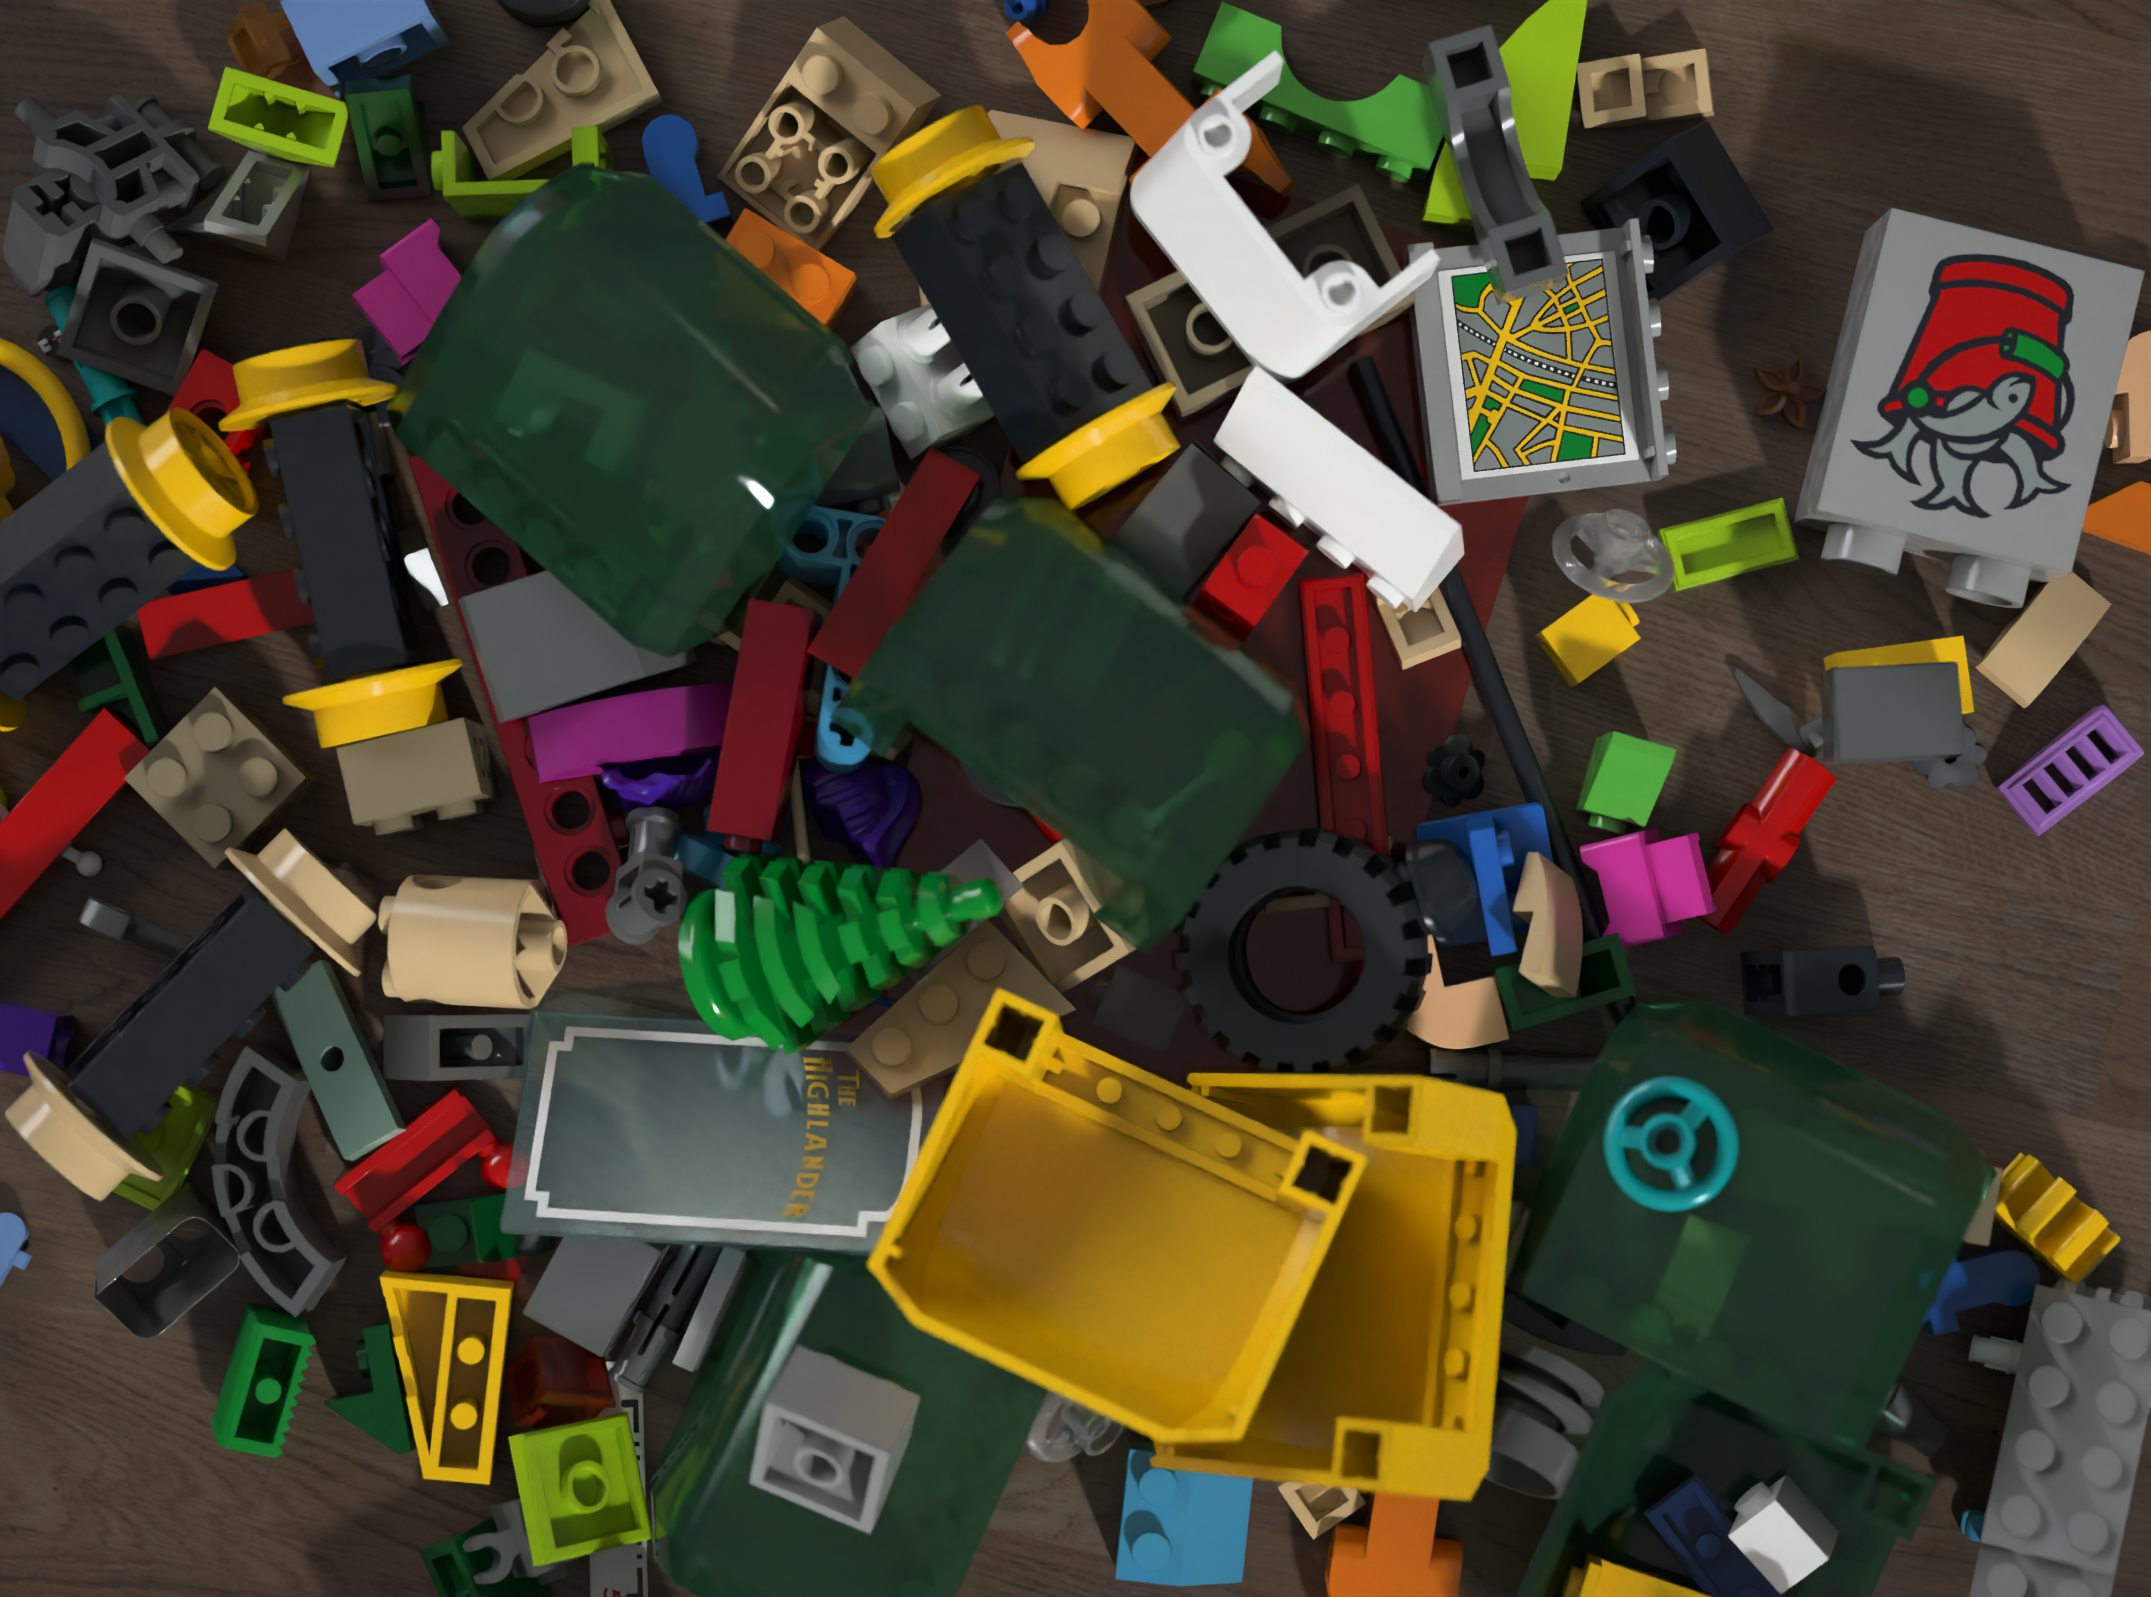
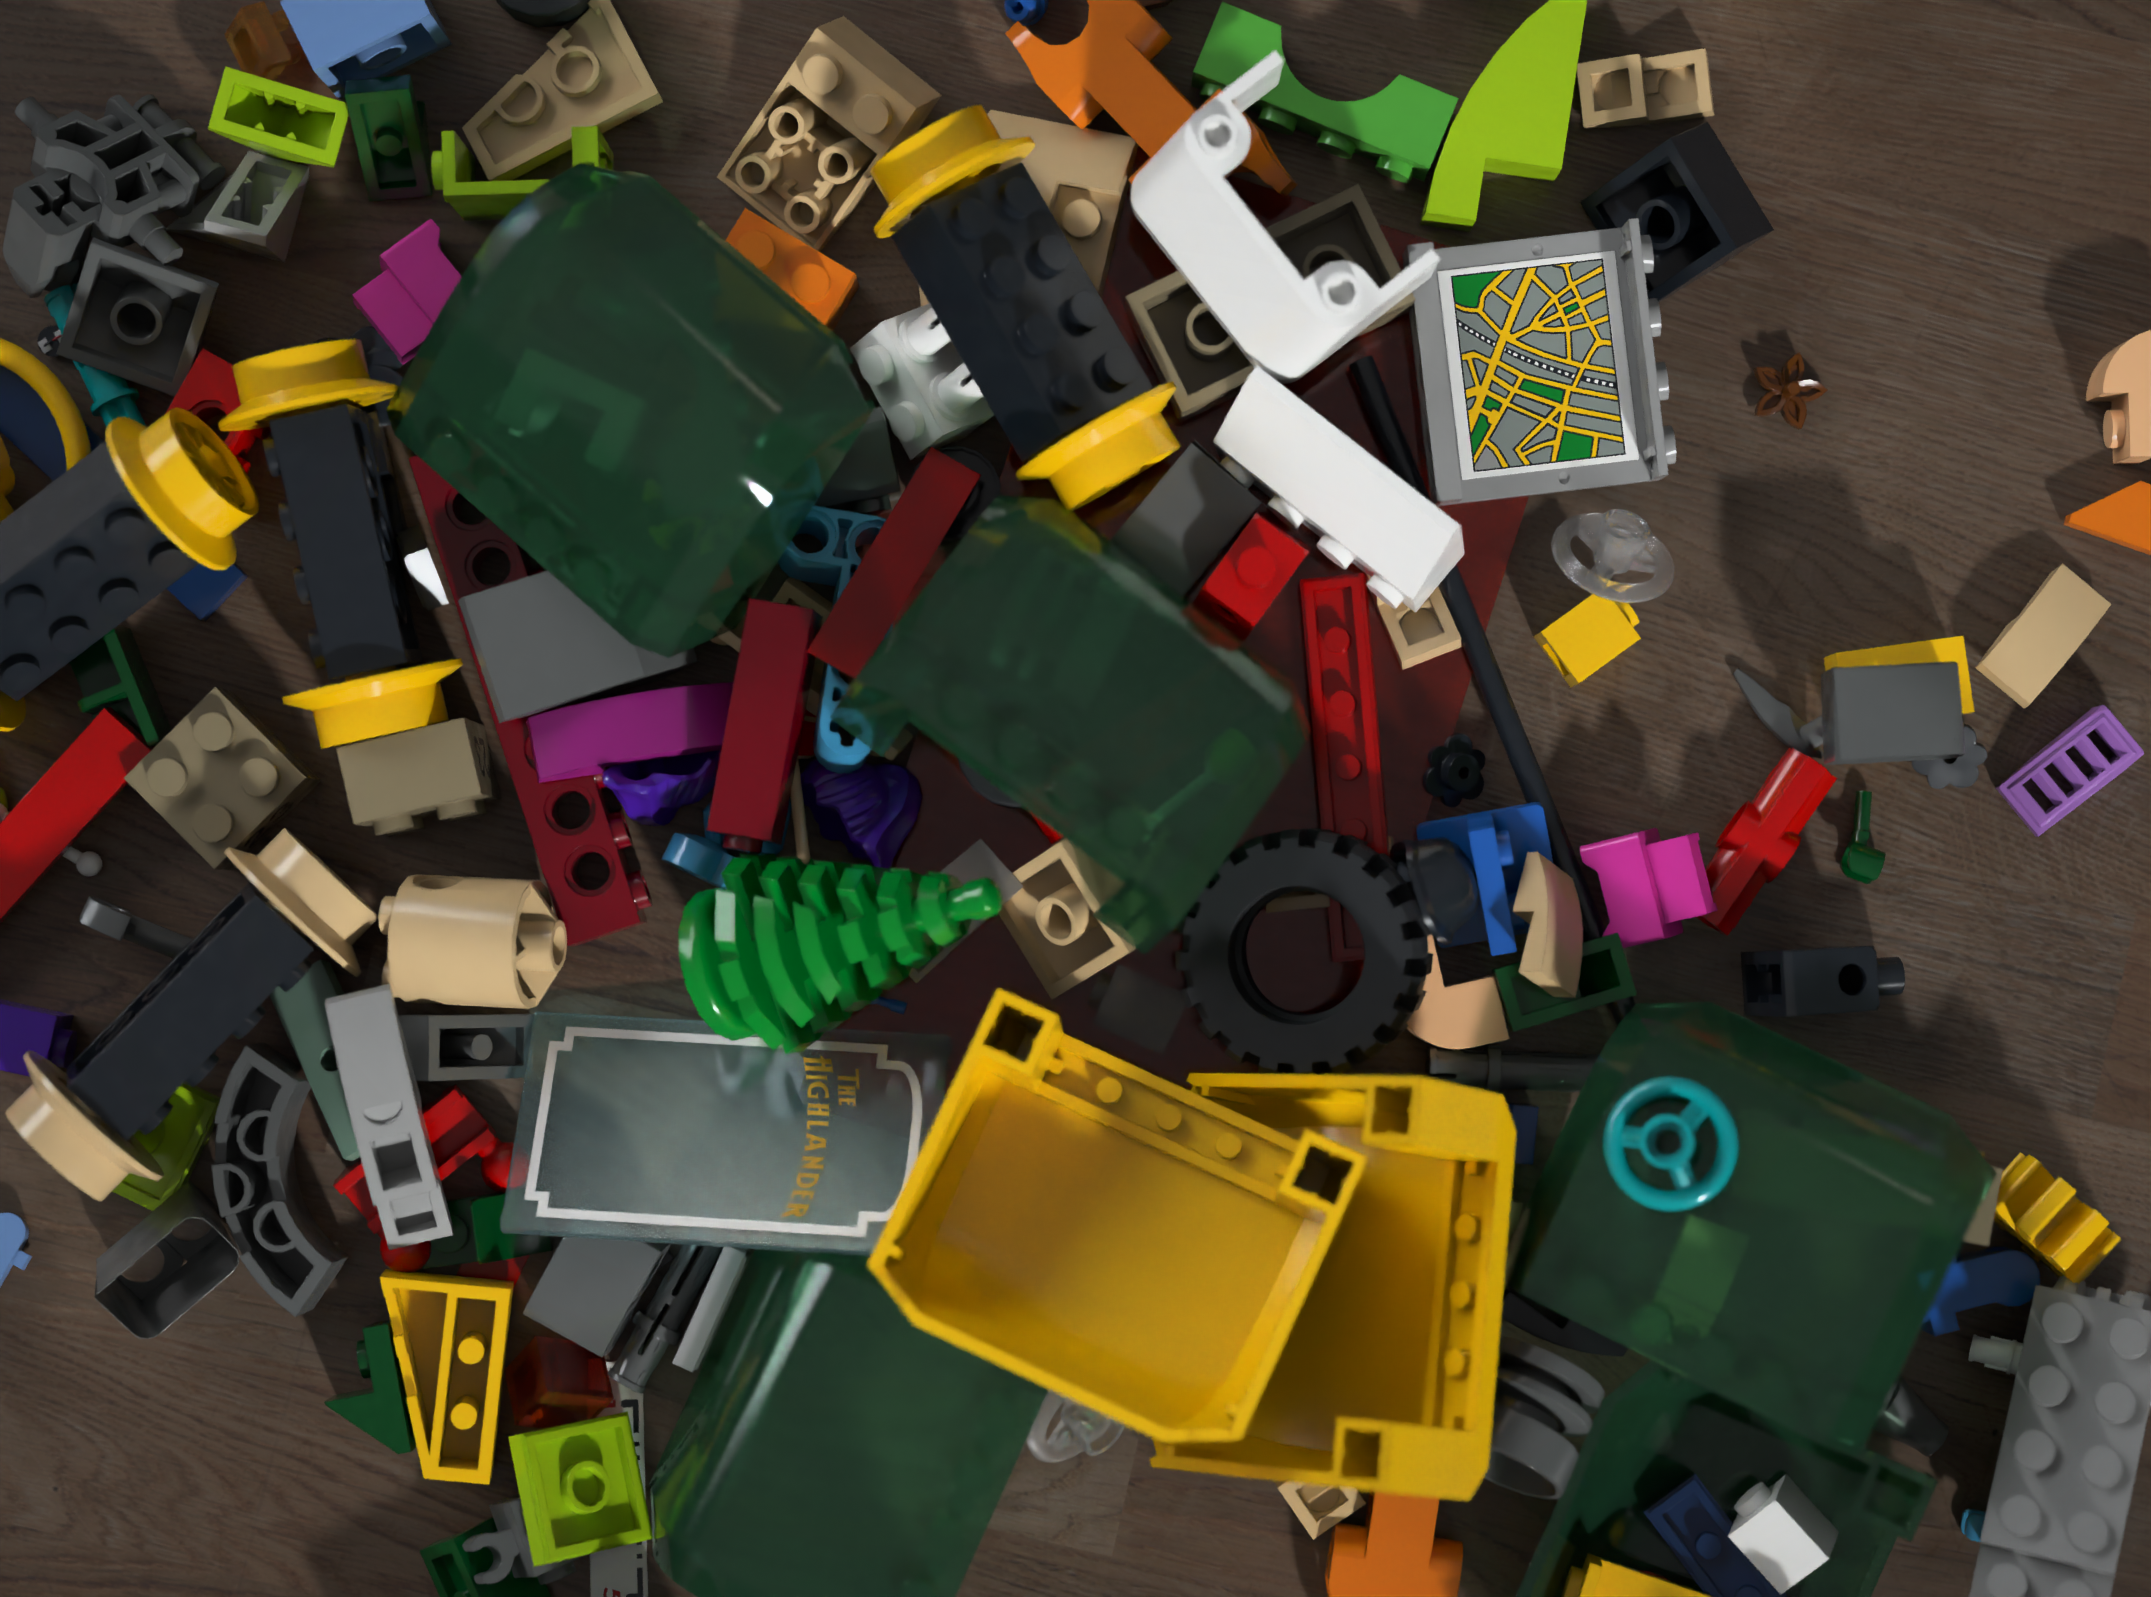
red sticker [137,569,316,660] -> none
green brick [211,1303,316,1458] -> none
dark grey connector [605,807,687,945] -> none
blue leg [642,114,735,244] -> none
light grey slope [749,1345,920,1534] -> none
tan wing [846,919,1076,1100] -> none
dark azure slope [1115,1439,1253,1586] -> none
dark grey arch [1421,24,1569,305] -> none
bright green slope [1575,731,1676,836] -> none
lime tile [1657,498,1799,593] -> none
light grey brick [1793,208,2145,608] -> none
none -> light grey slope [325,984,453,1250]
none -> dark green hand [1840,790,1886,884]

